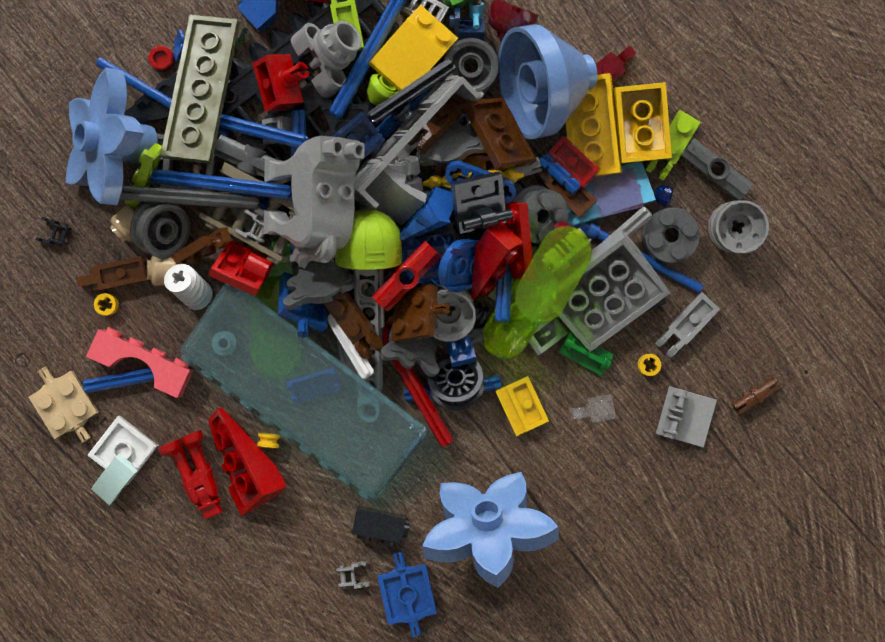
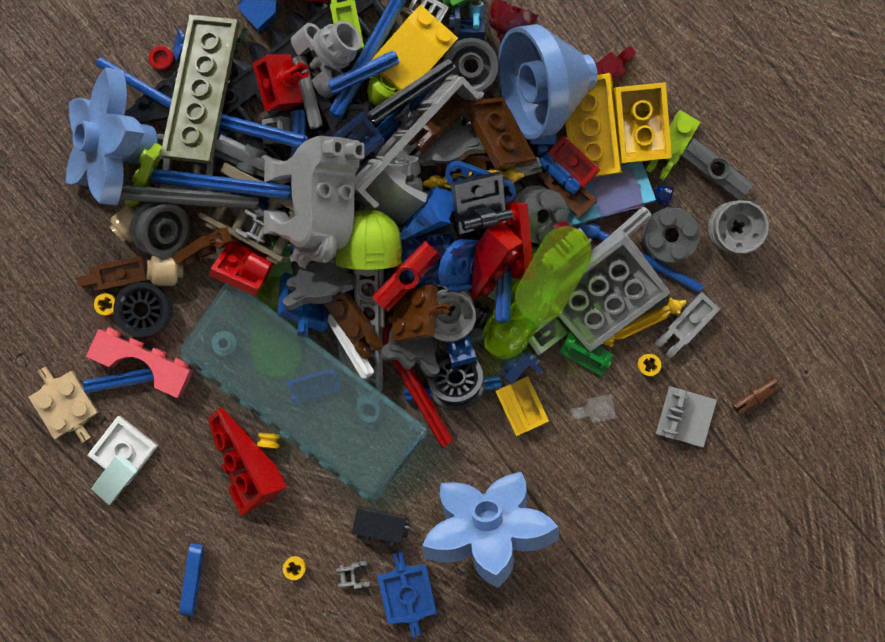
black piece [36,217,72,247] -> none
red piece [158,429,223,519] -> none
white piece [164,264,212,310] -> none
none -> black wheel [113,282,172,337]
none -> blue beam [180,543,205,617]
none -> yellow bush [282,556,306,580]
none -> light grey axle [293,56,323,129]
none -> blue axle [327,51,399,94]
none -> dark blue bracket [499,349,543,384]
none -> blue tile [529,134,556,156]
none -> yellow wheel [602,298,686,347]

